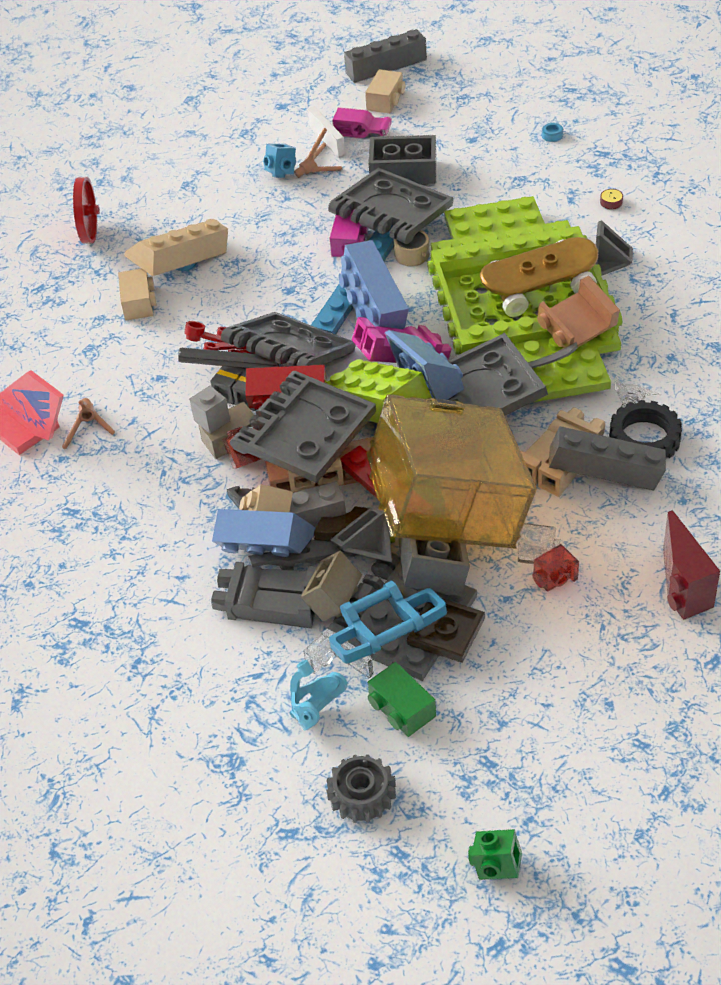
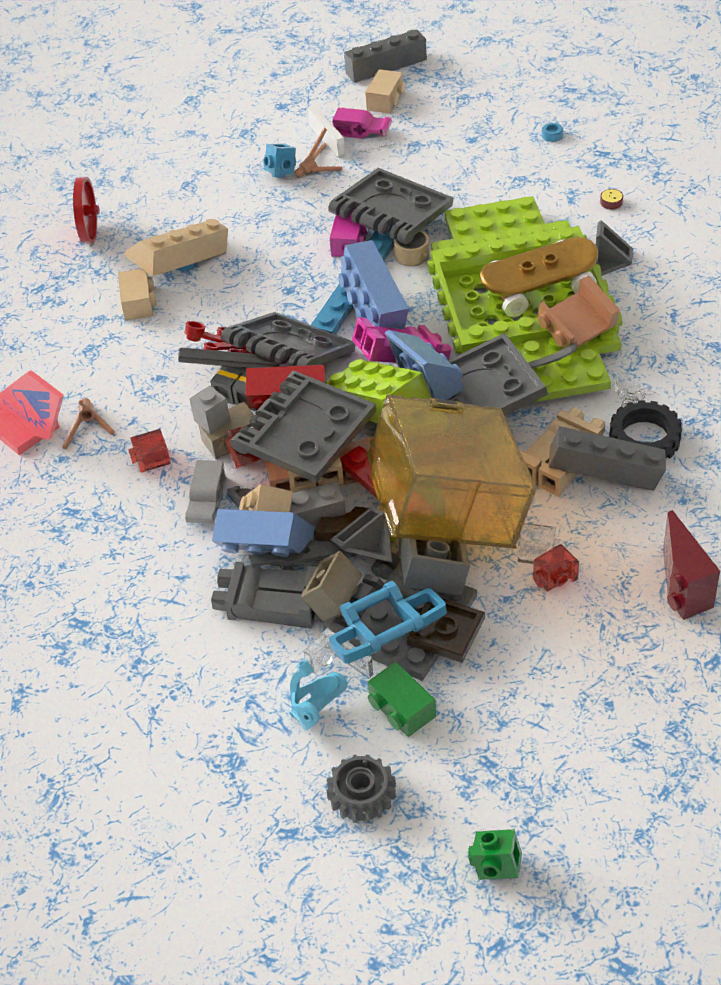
dark grey brick [368,135,437,184] -> none
none -> clear red brick [128,429,171,473]
none -> light grey piece [185,460,226,524]

